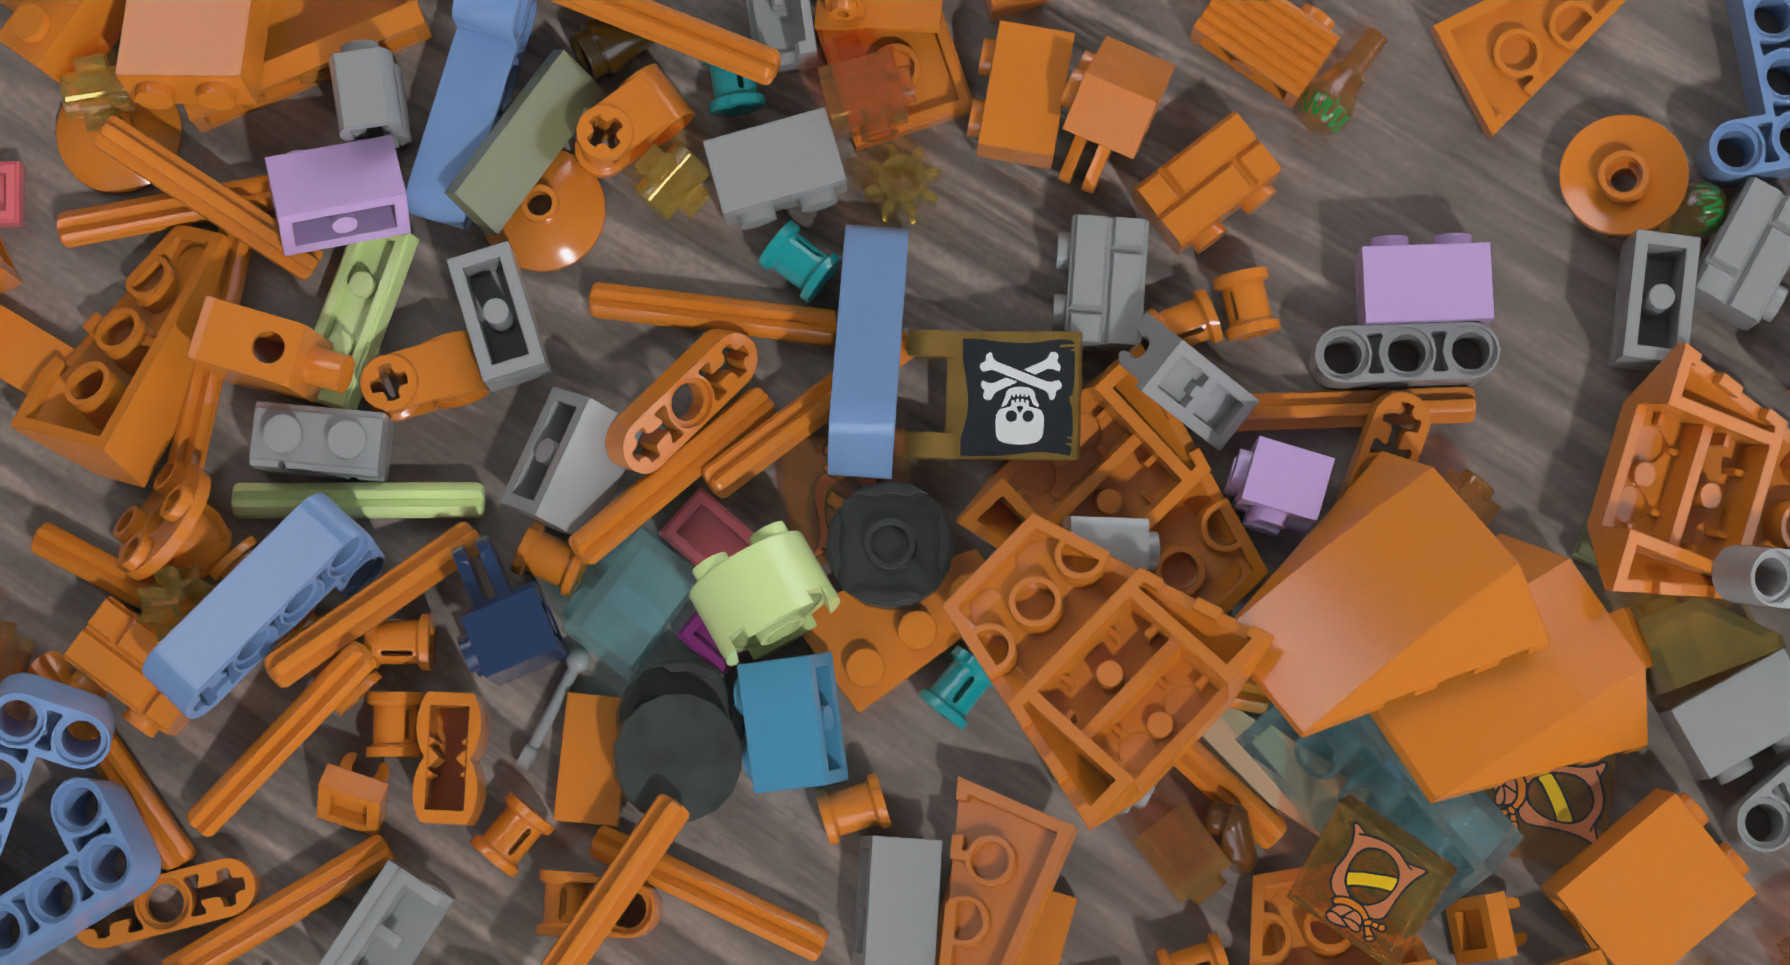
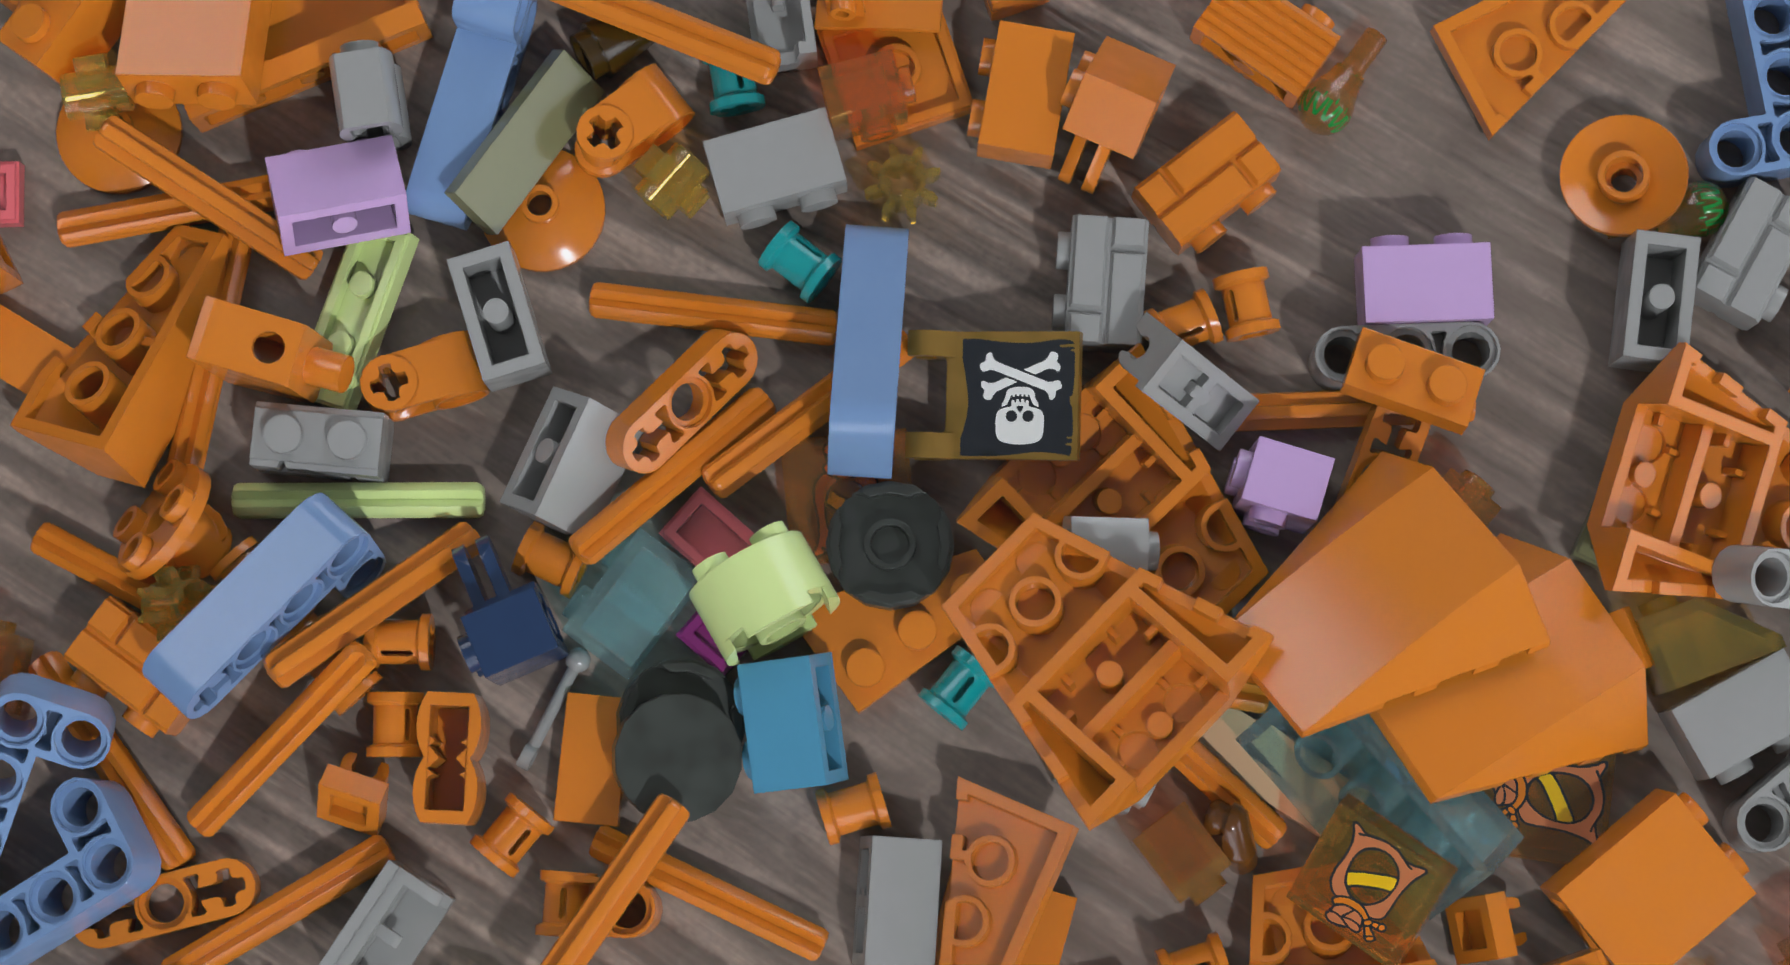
none -> orange plate [1340,327,1485,435]

